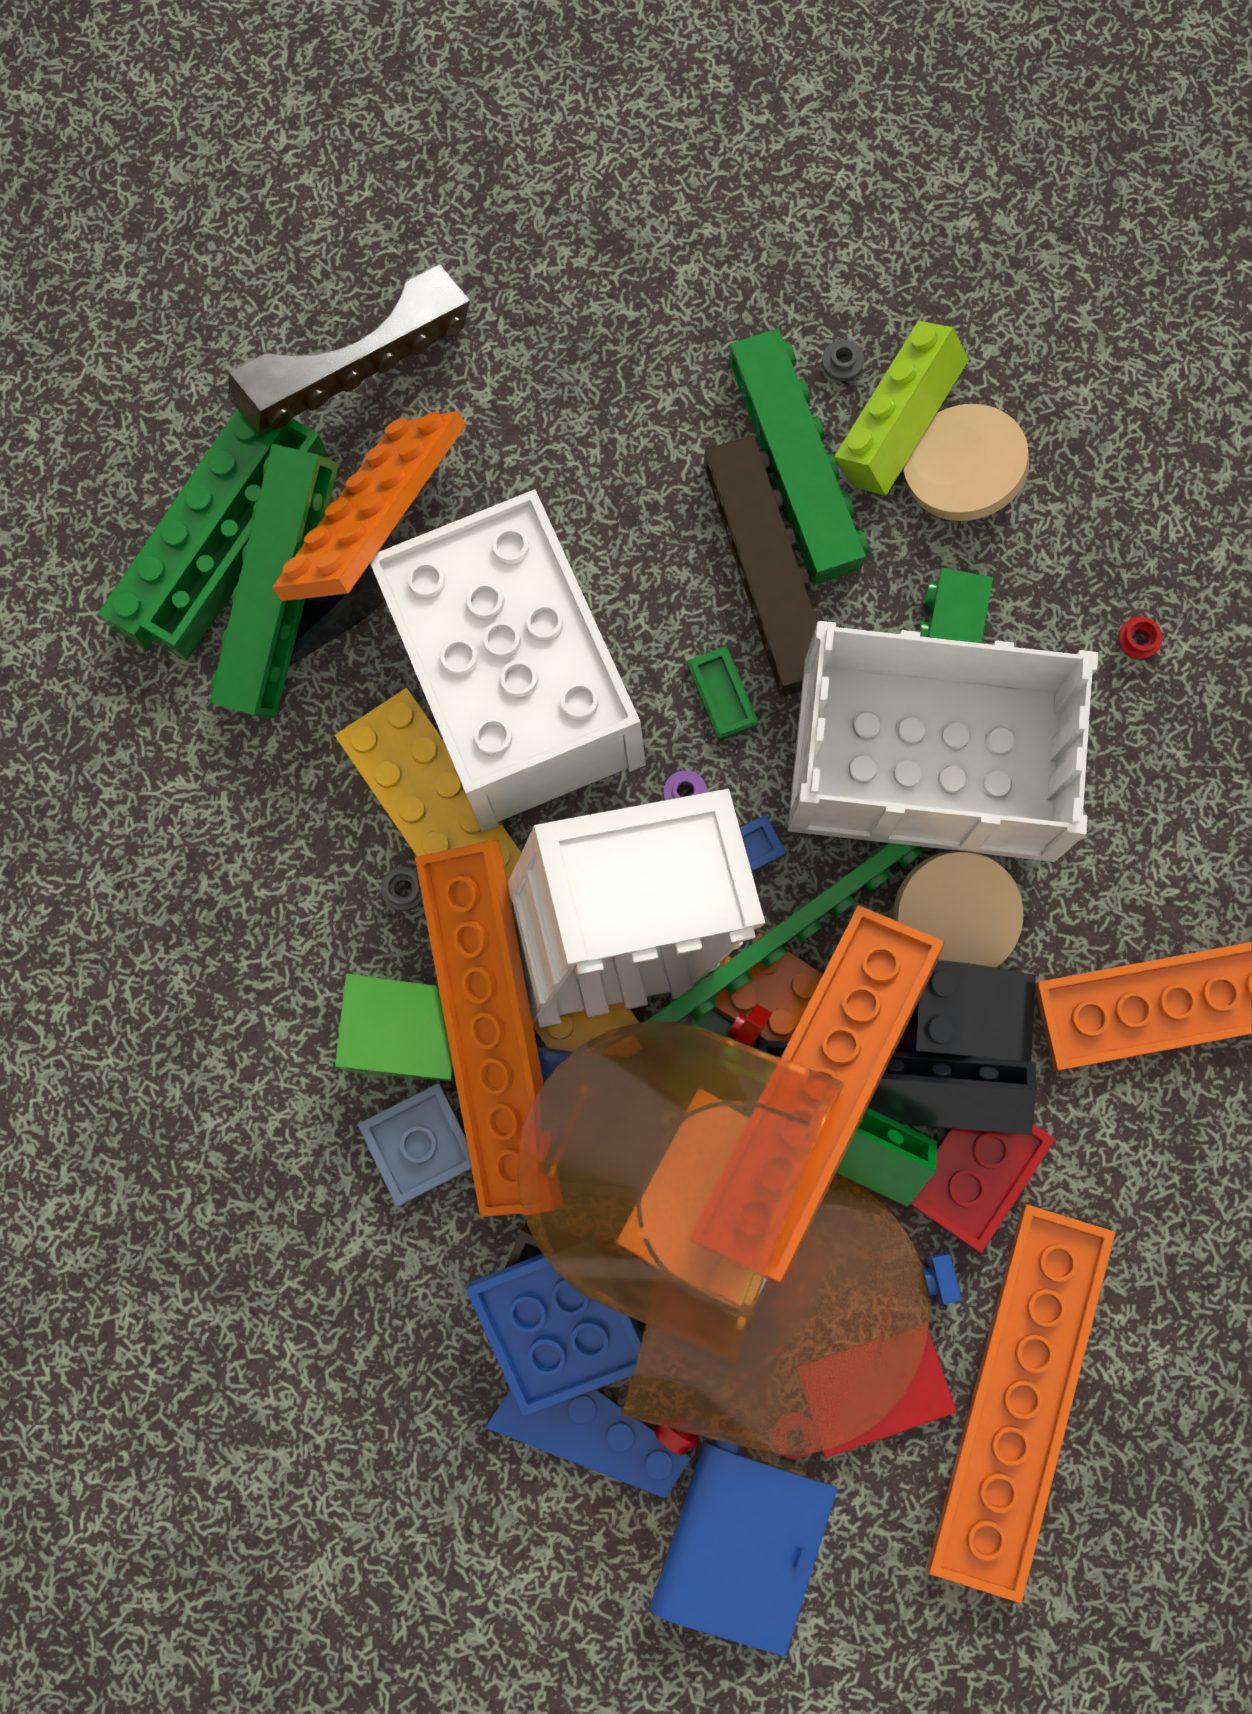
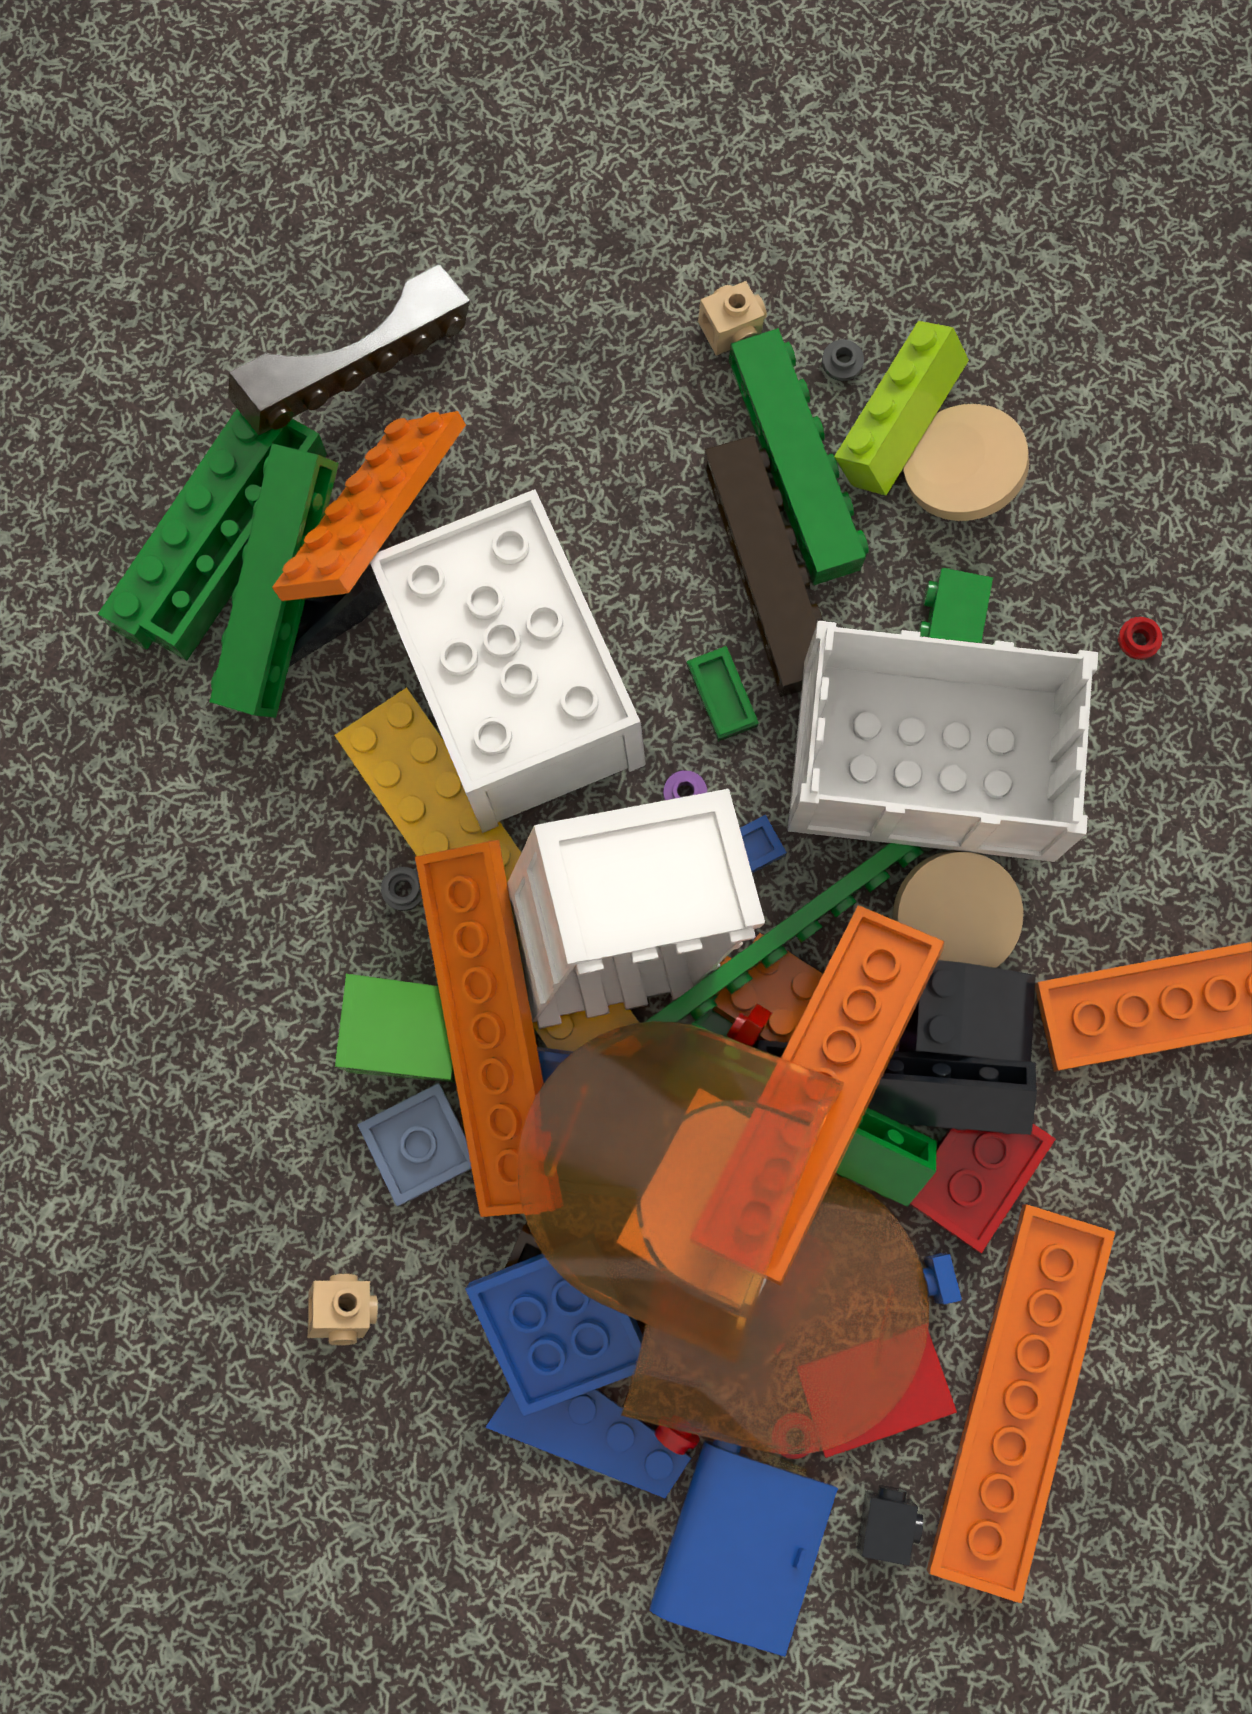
none -> tan brick [307,1274,378,1345]
none -> tan brick [698,281,767,356]
none -> black brick [857,1485,923,1566]

